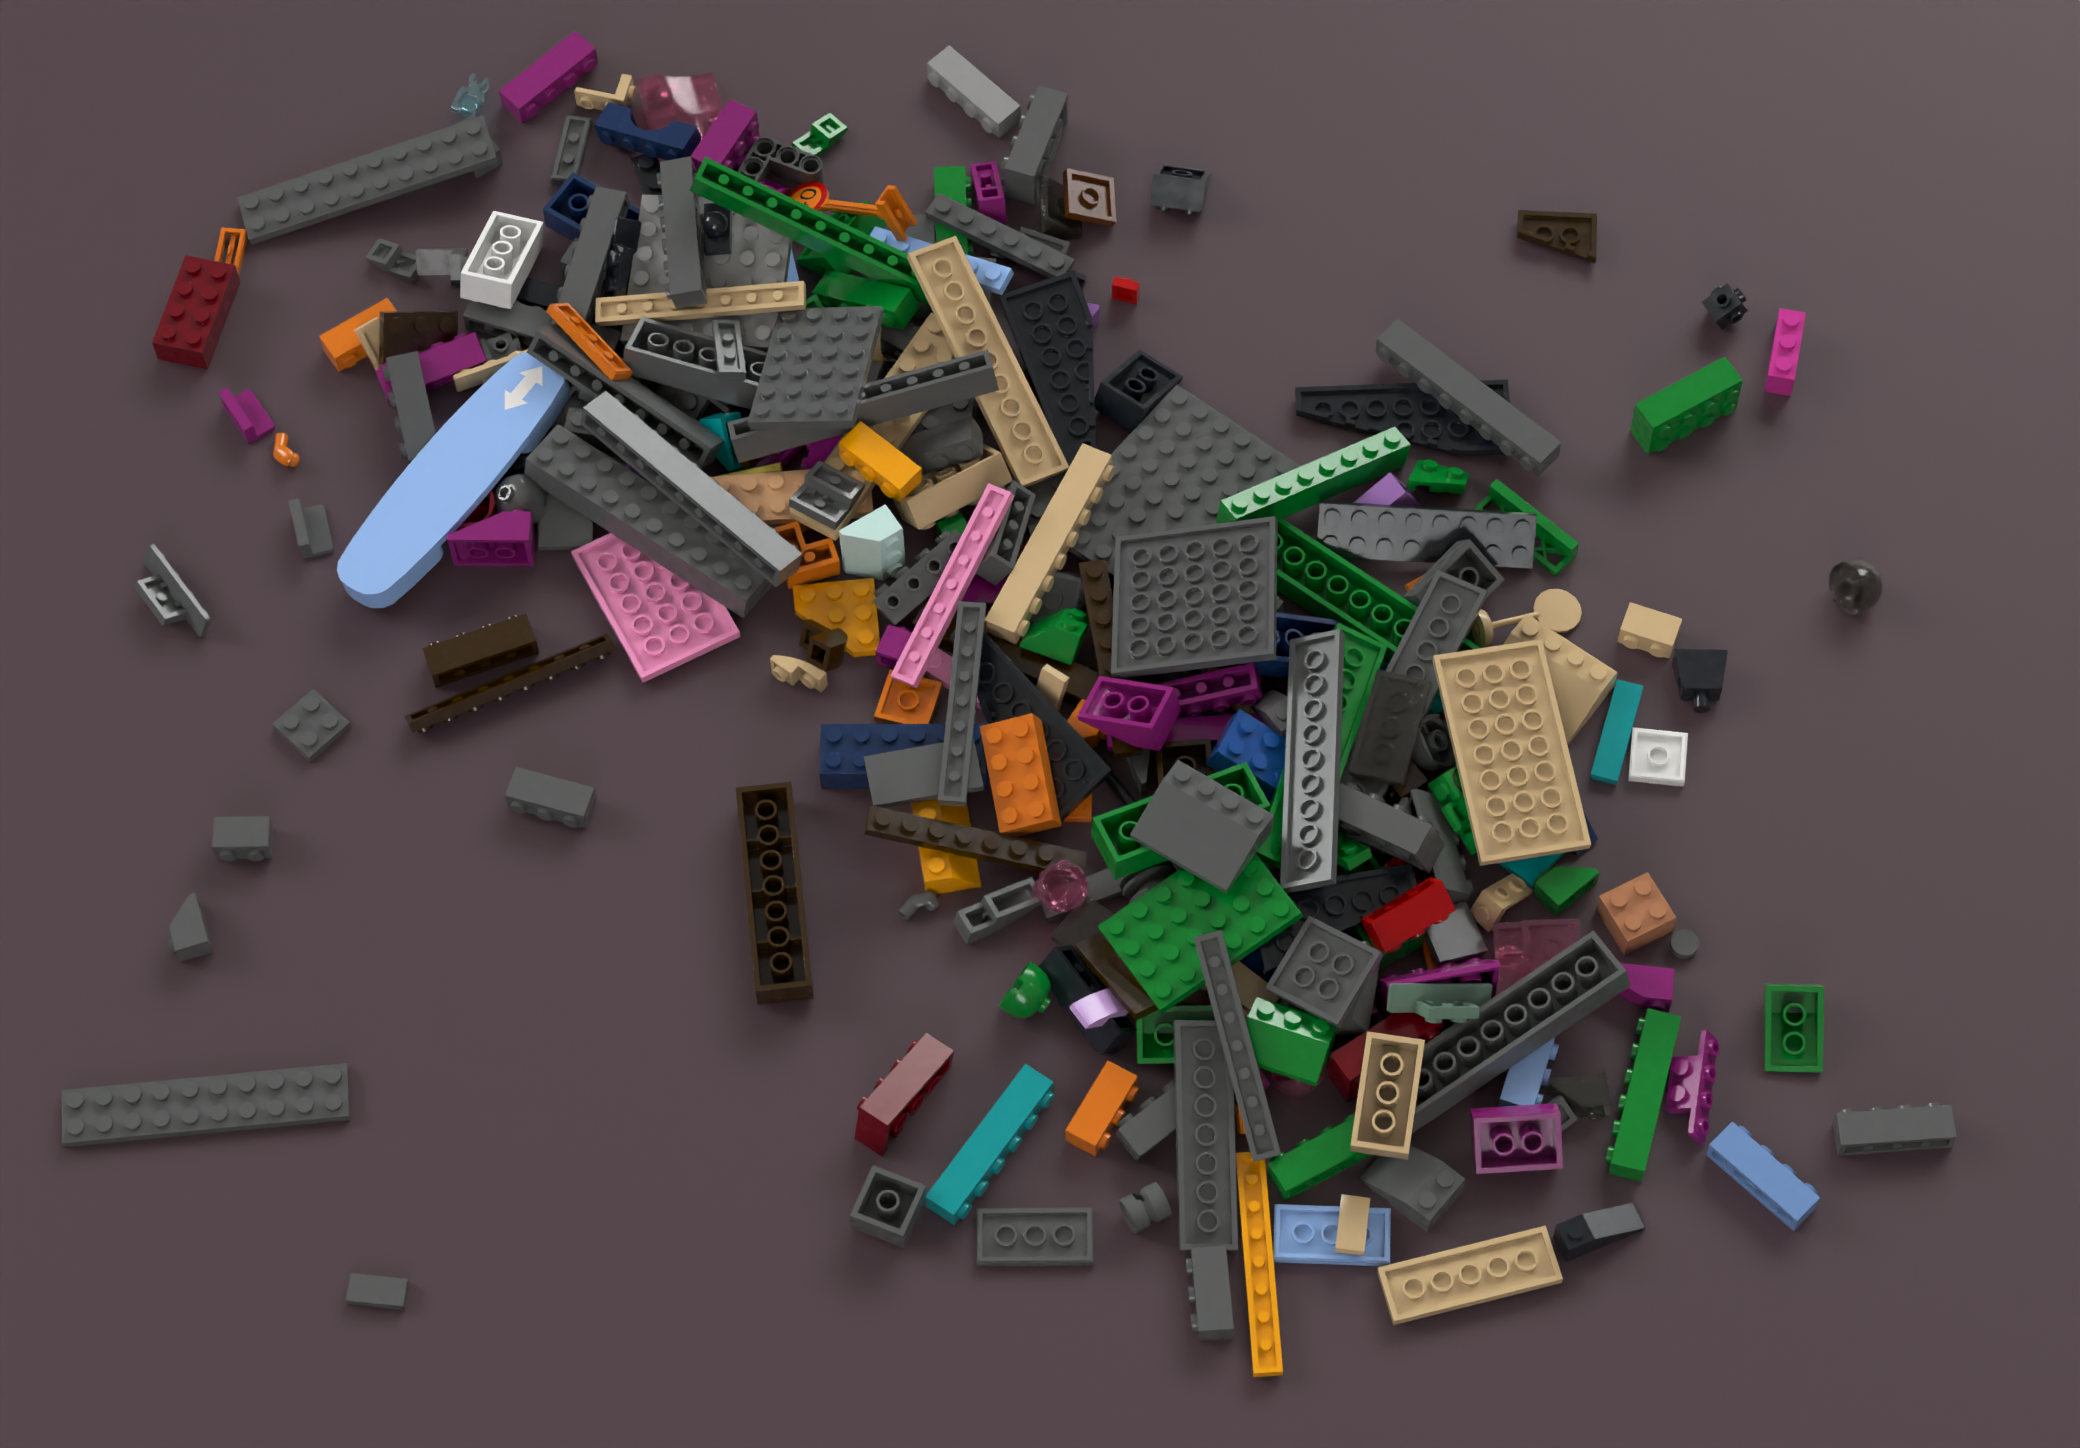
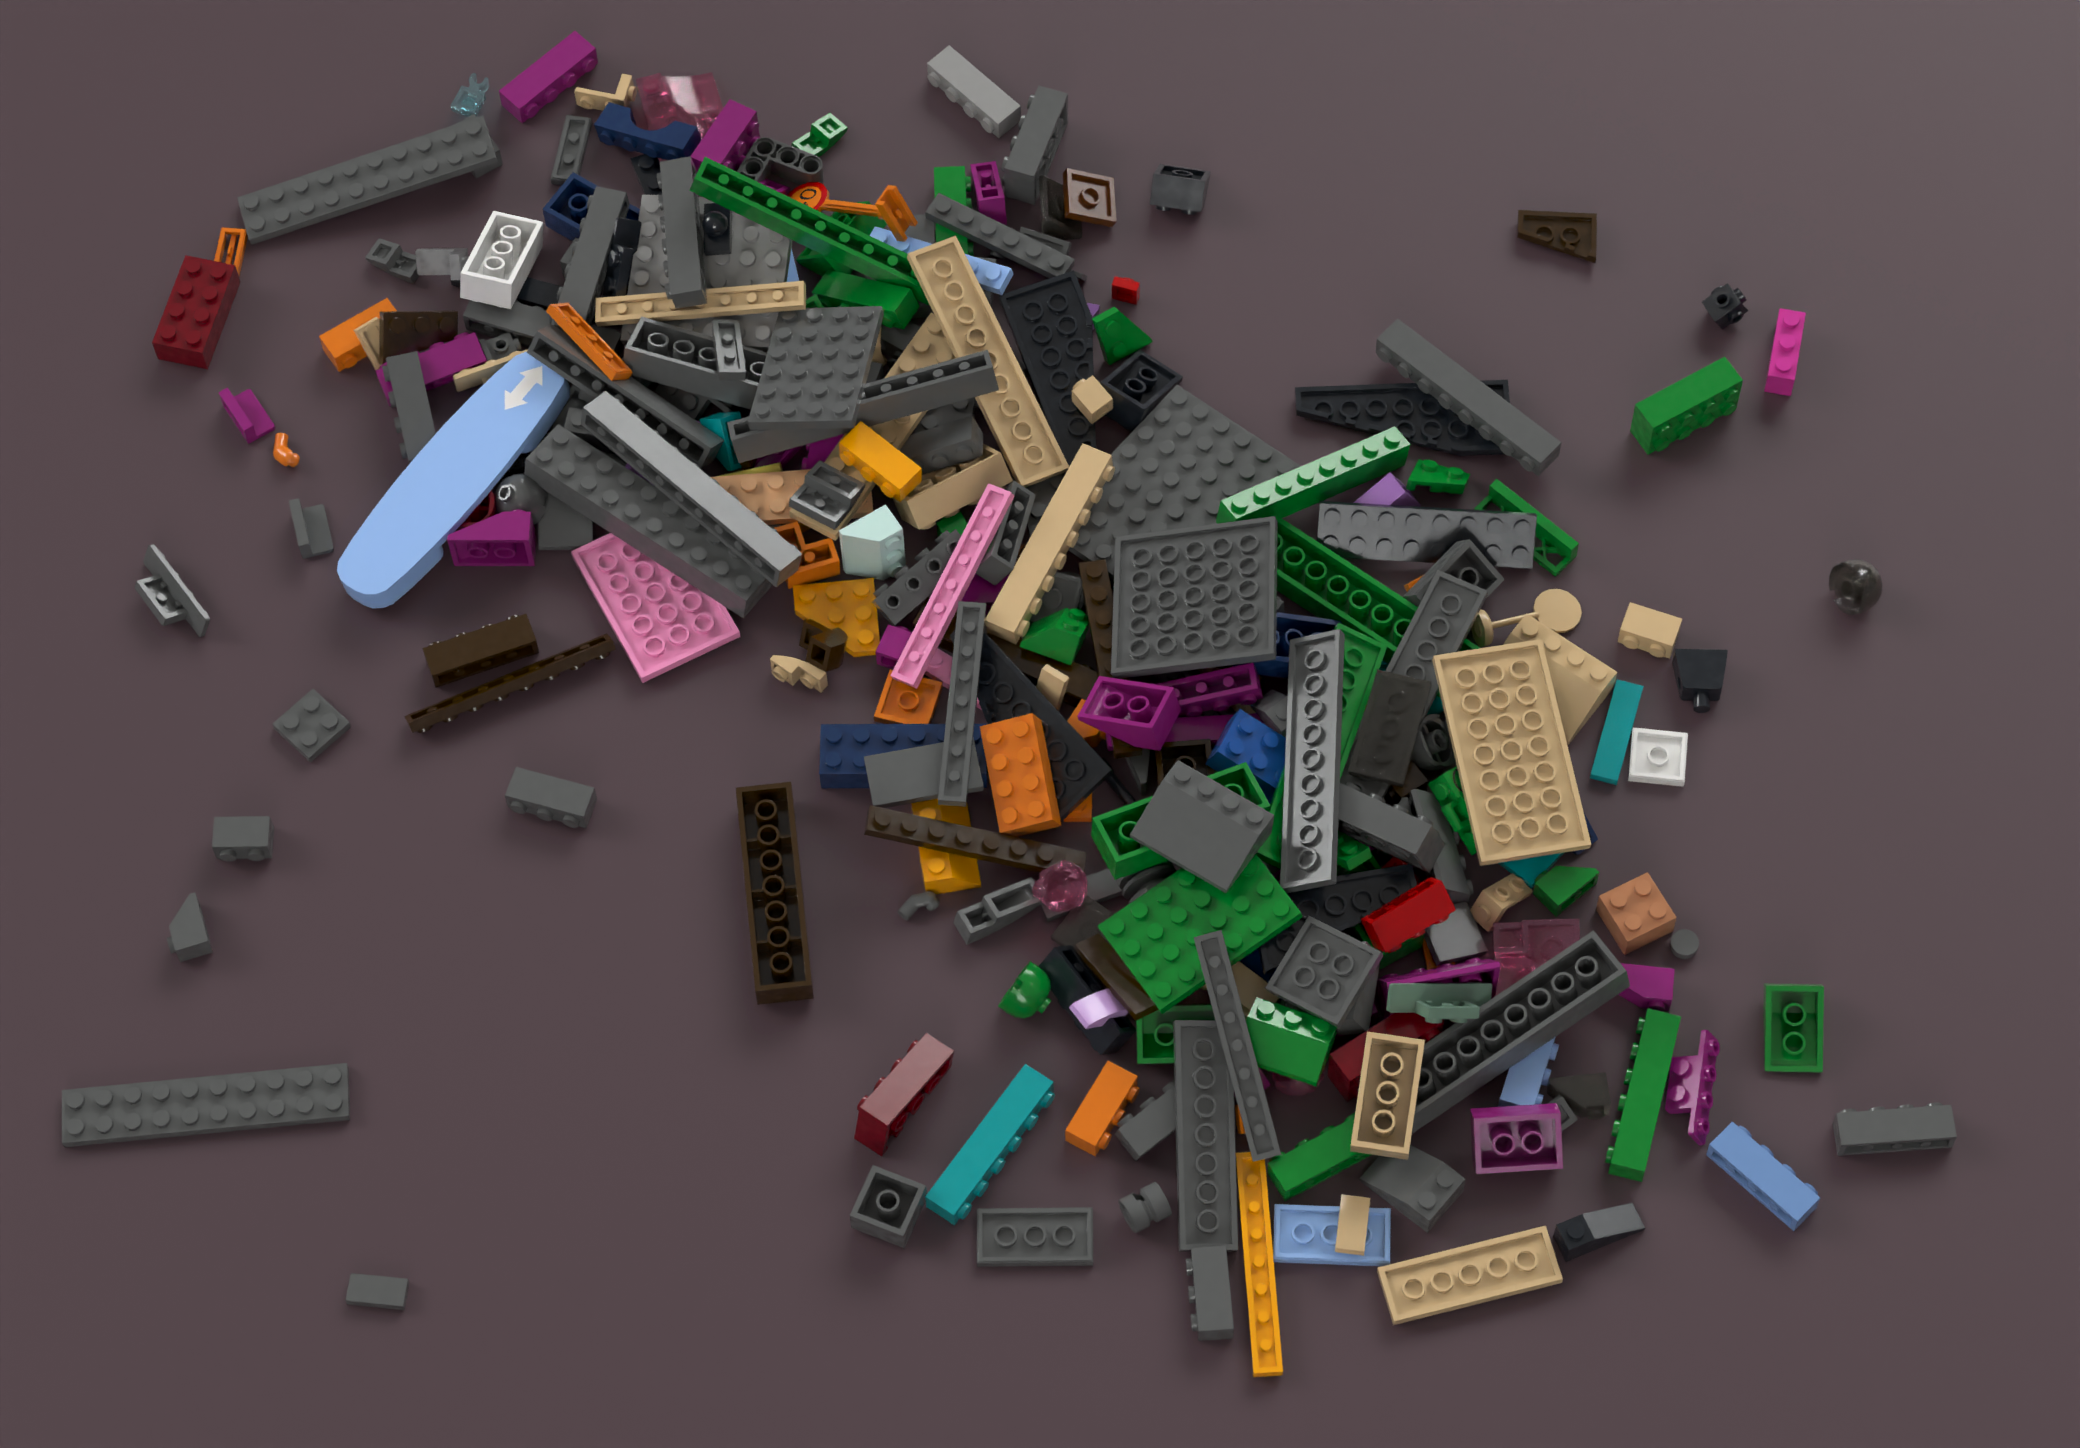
none -> tan brick [1072,375,1113,424]
none -> green wing [1092,307,1153,365]

